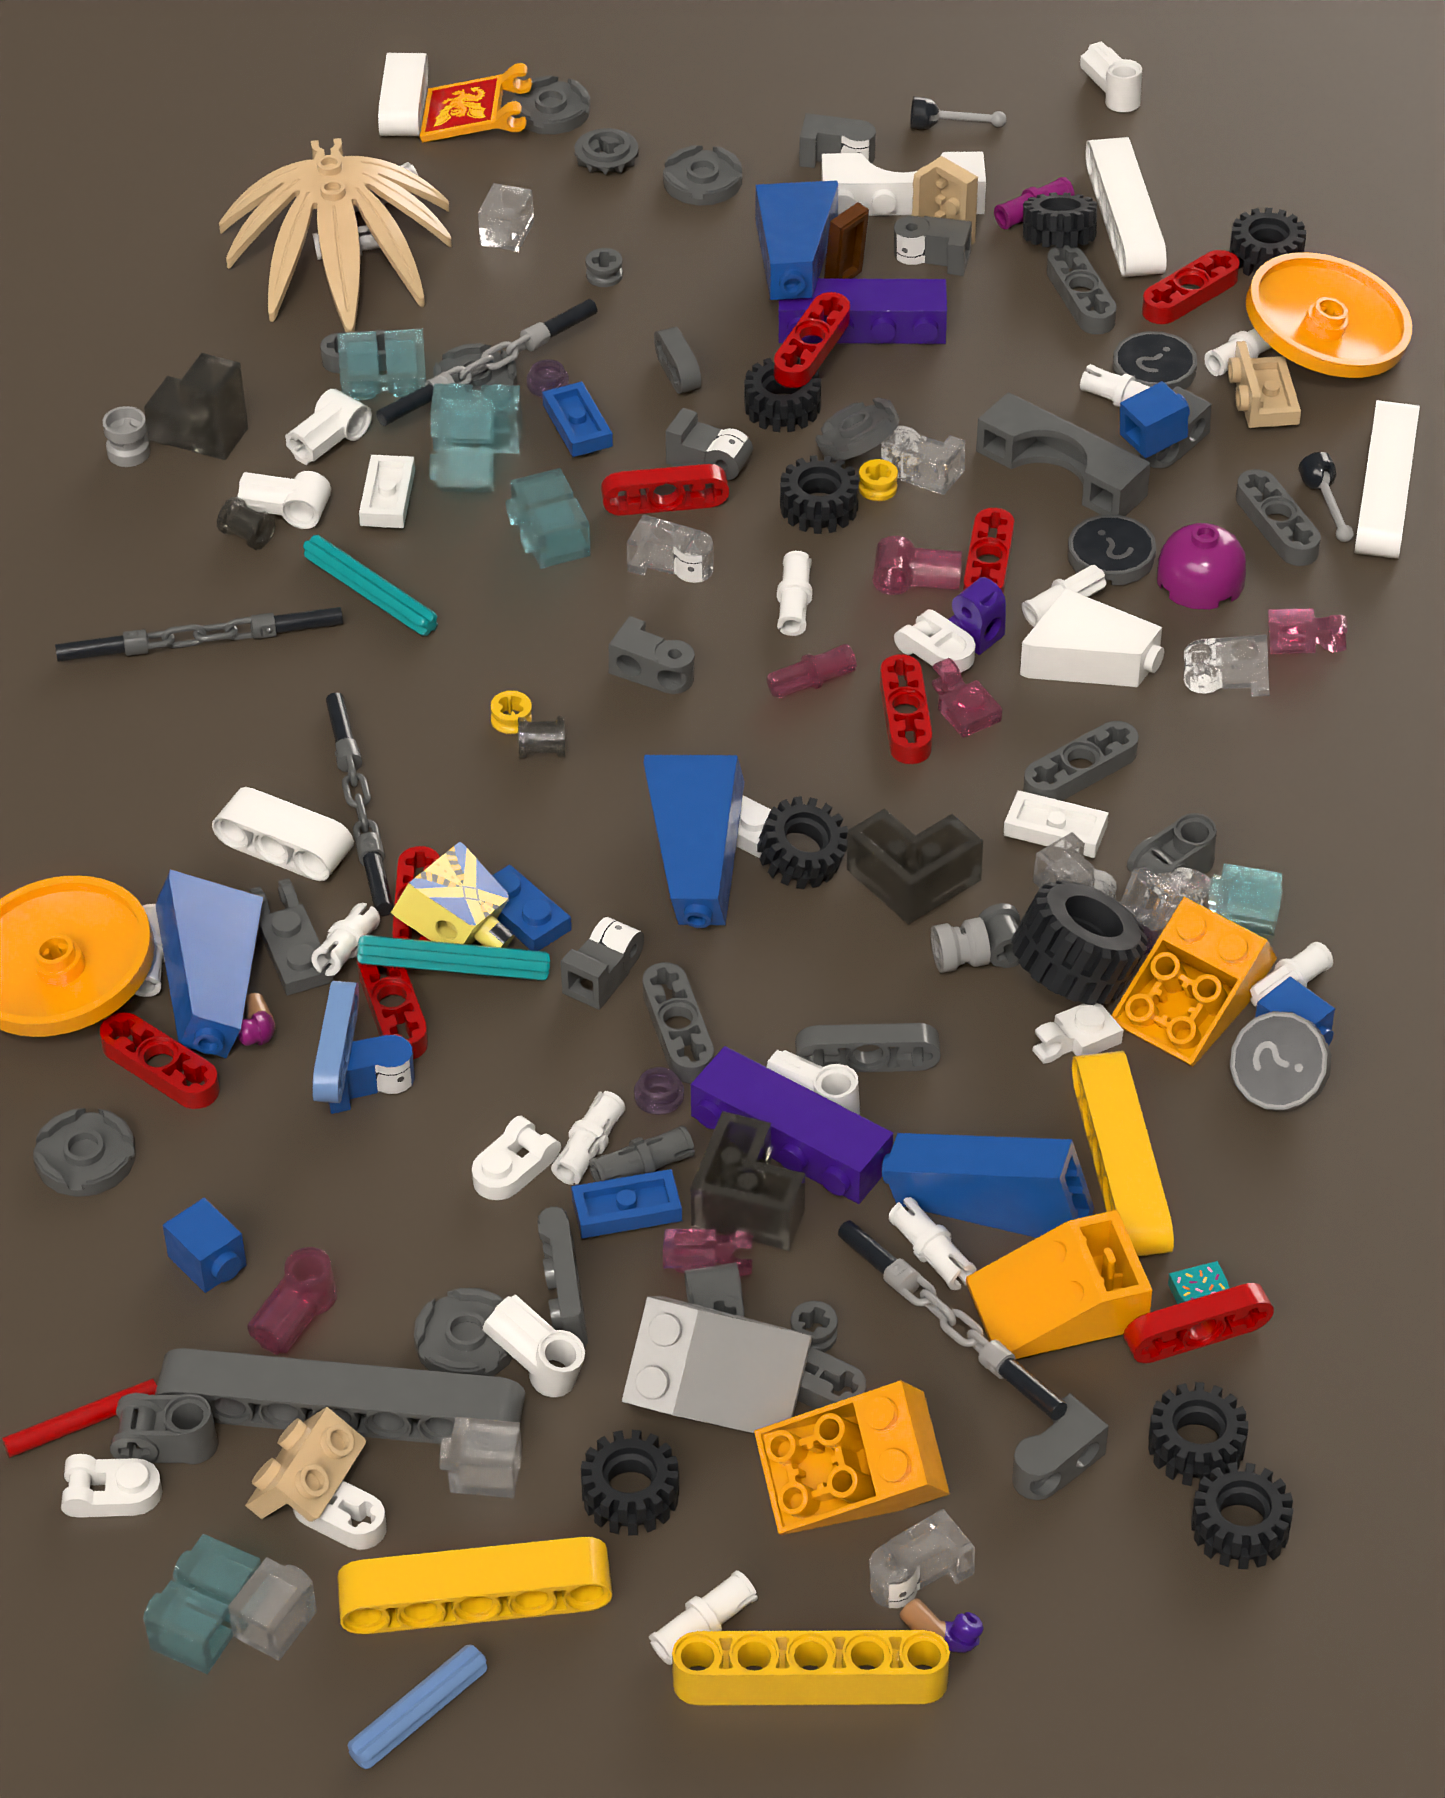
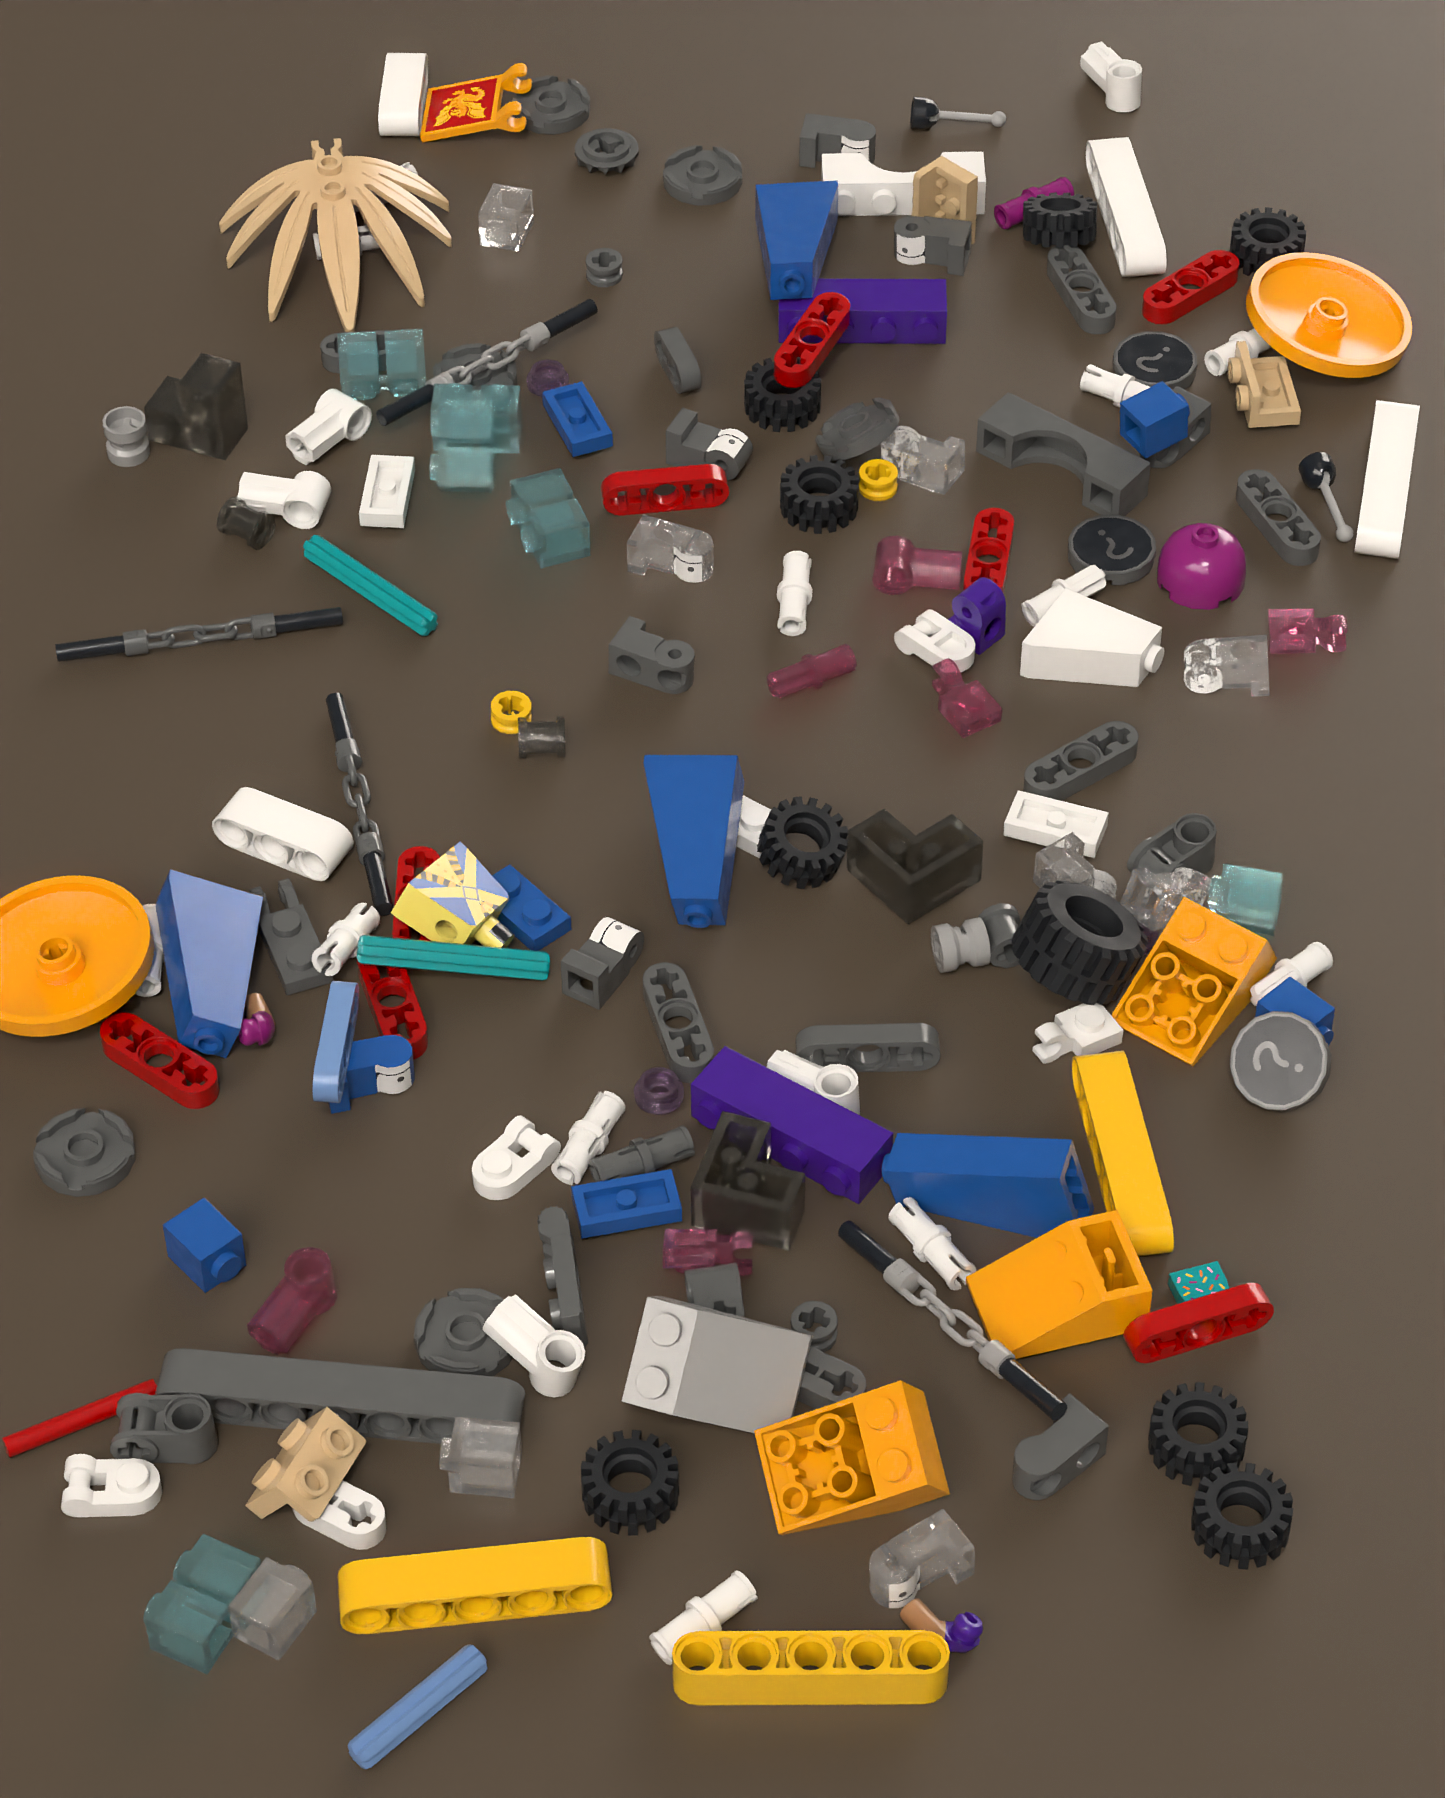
reddish brown tile [824,202,869,279] -> none
red beam [880,654,932,764] -> none

